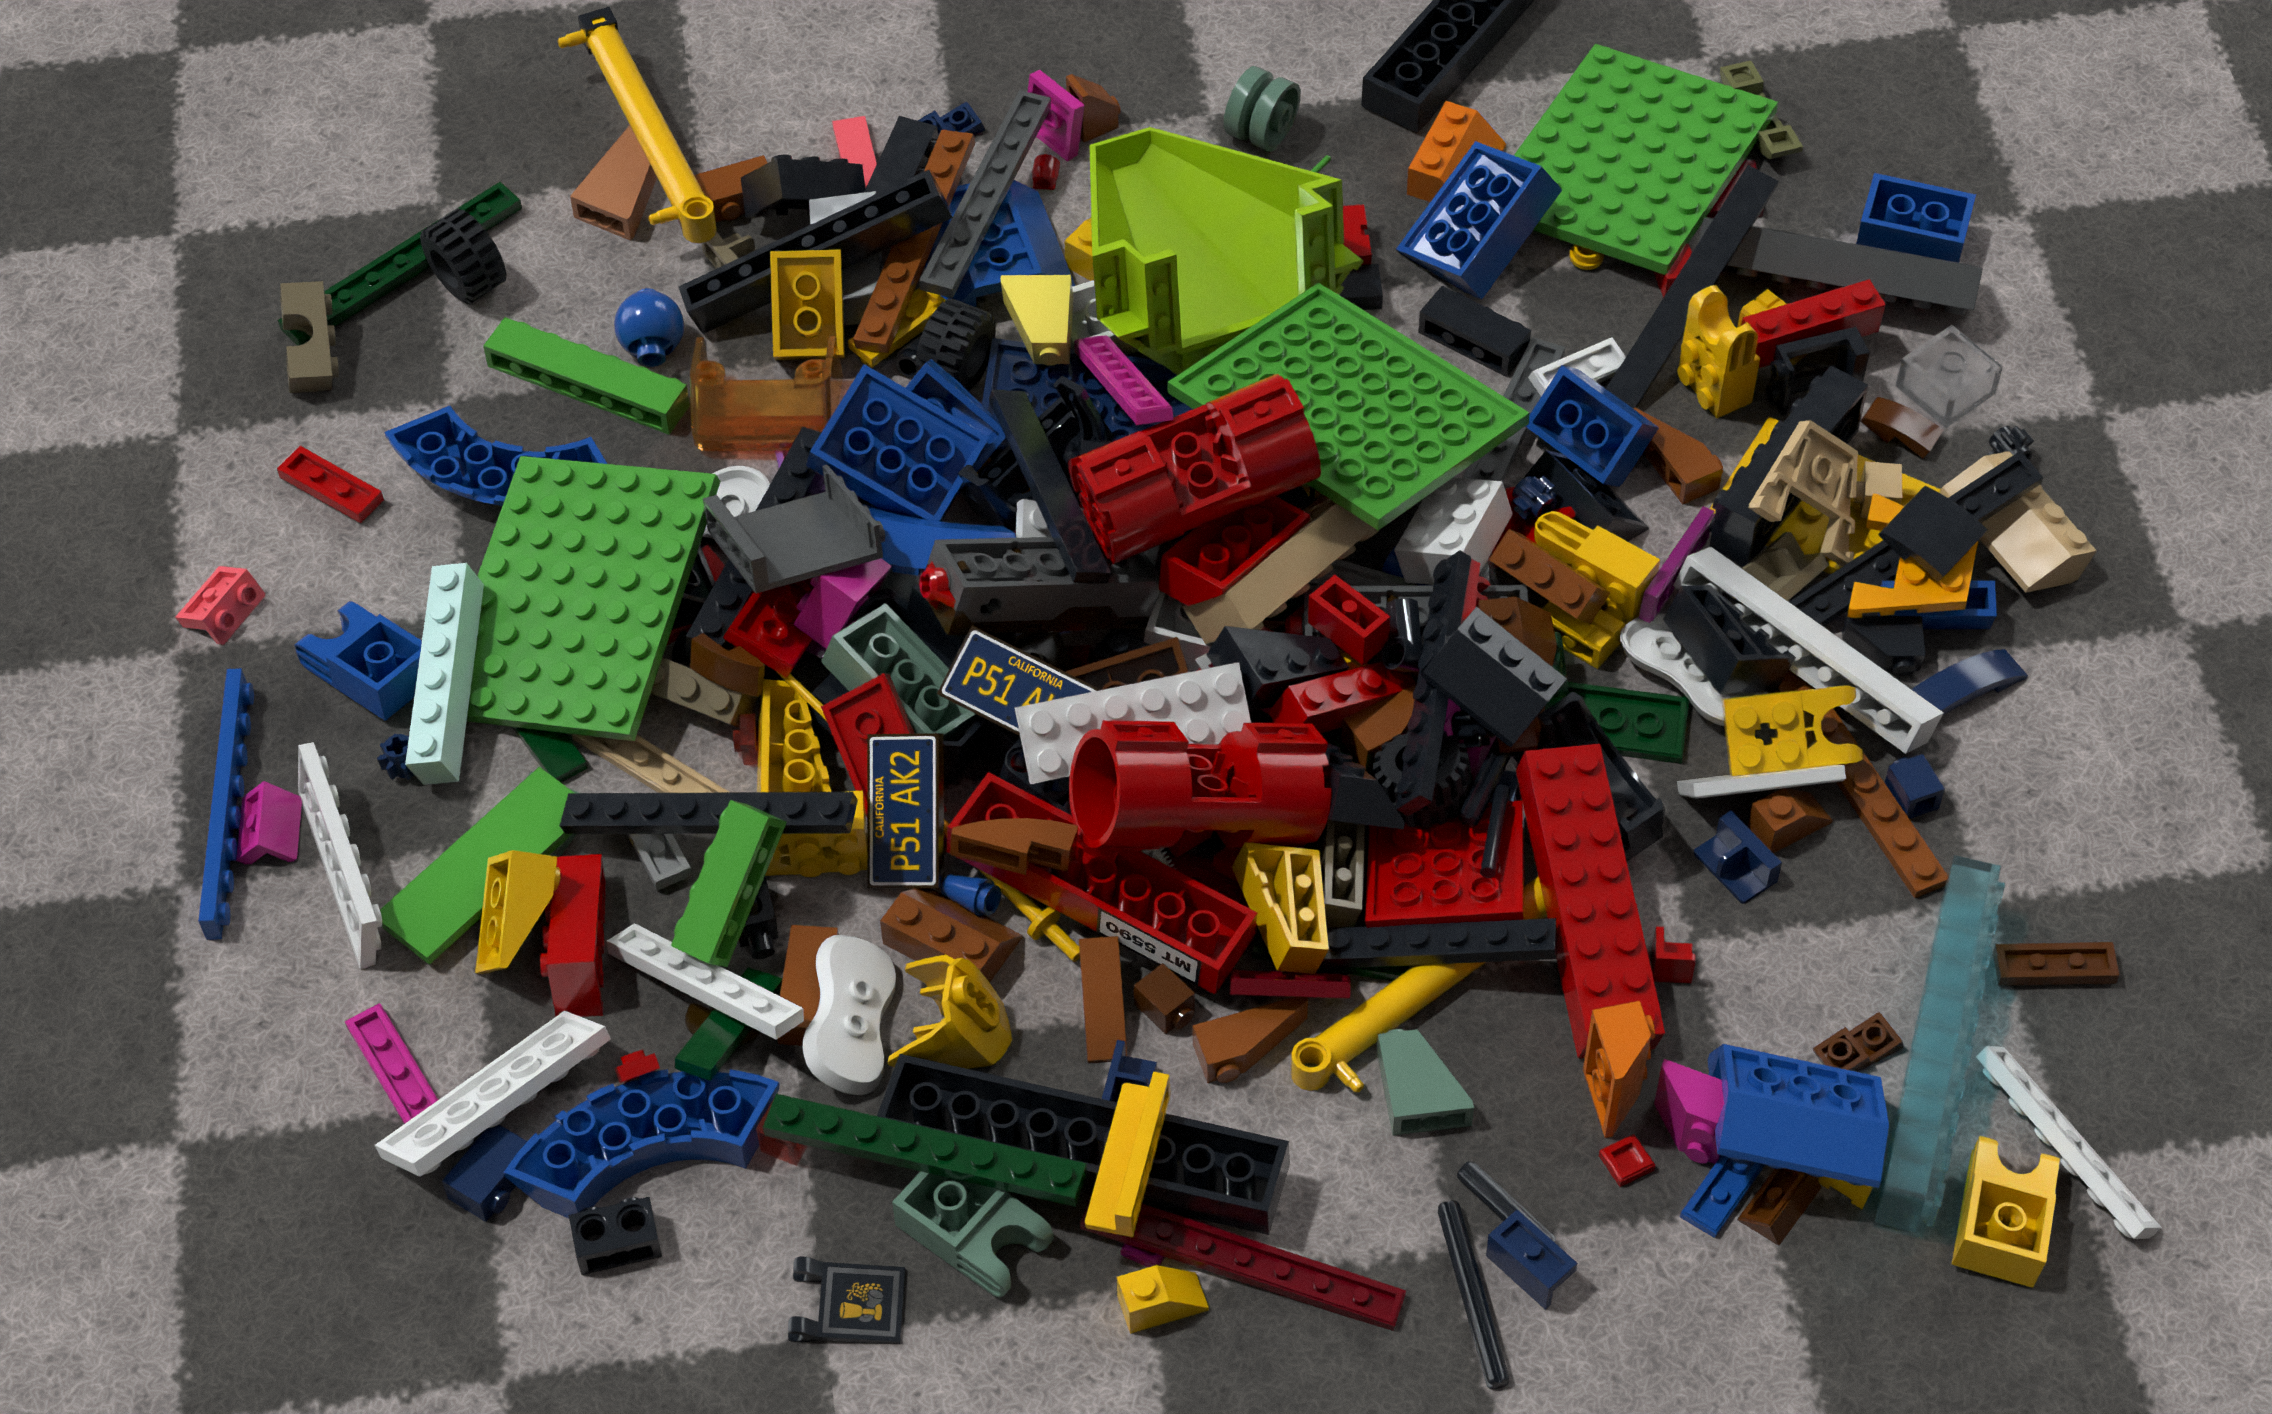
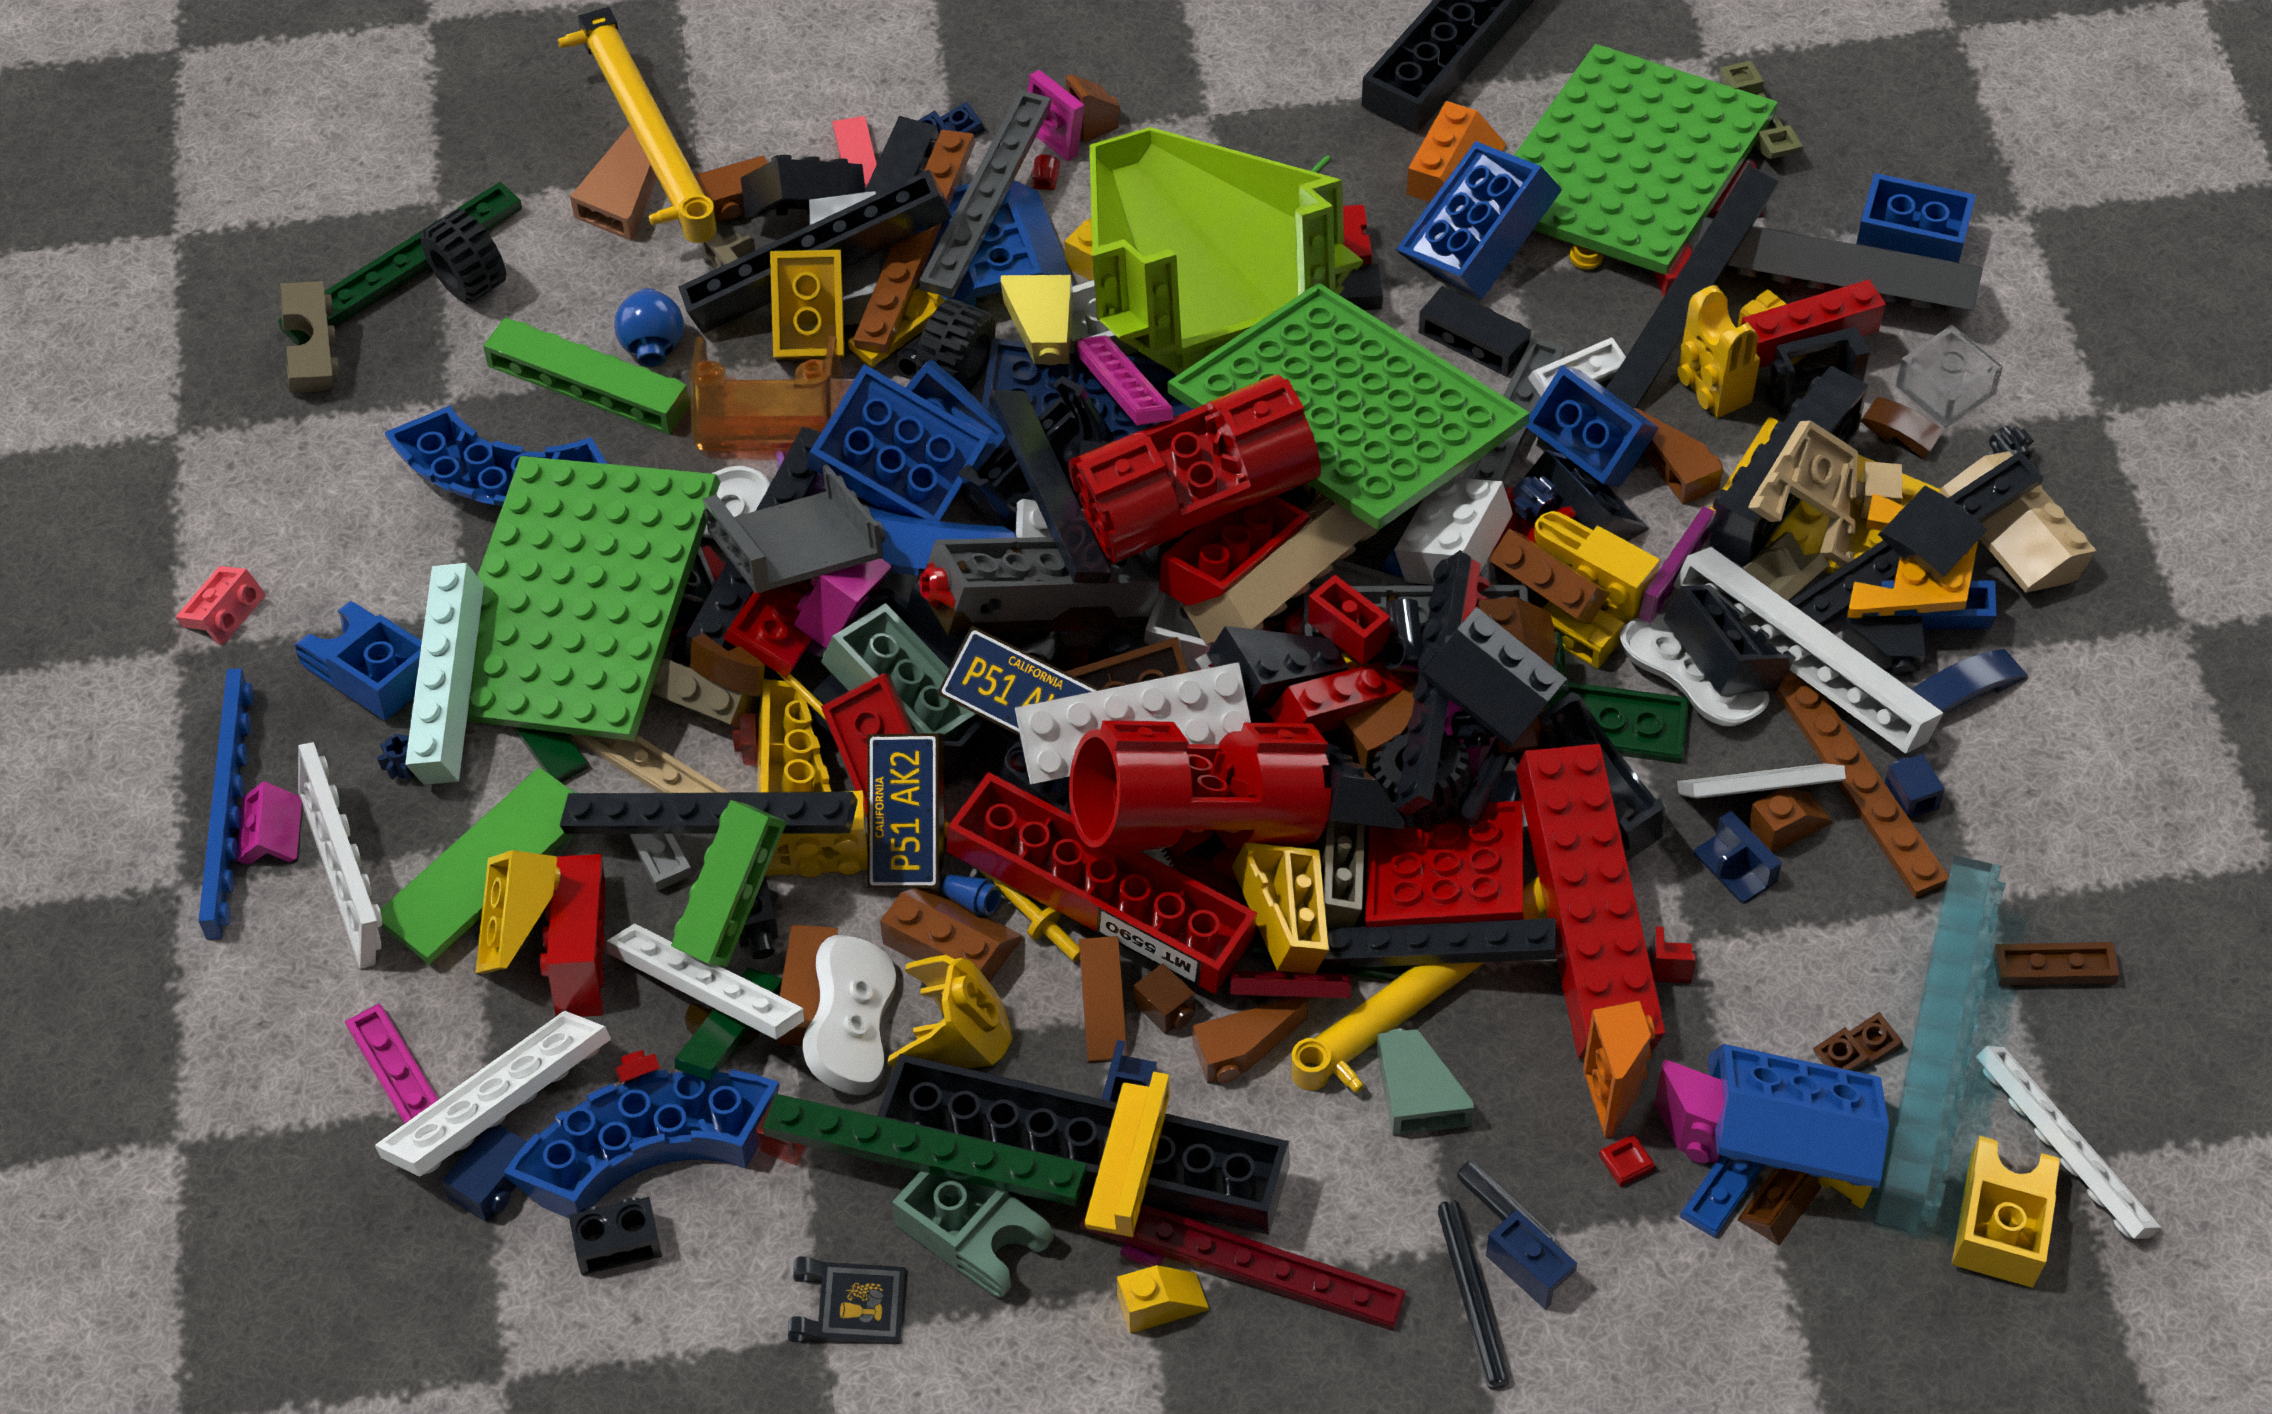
red plate [277,446,384,523] -> none
dark orange slope [950,818,1078,875] -> none
sand green wheel [1224,66,1301,152] -> none
black bar [1480,784,1510,878] -> none
yellow brick [1721,685,1863,776] -> none

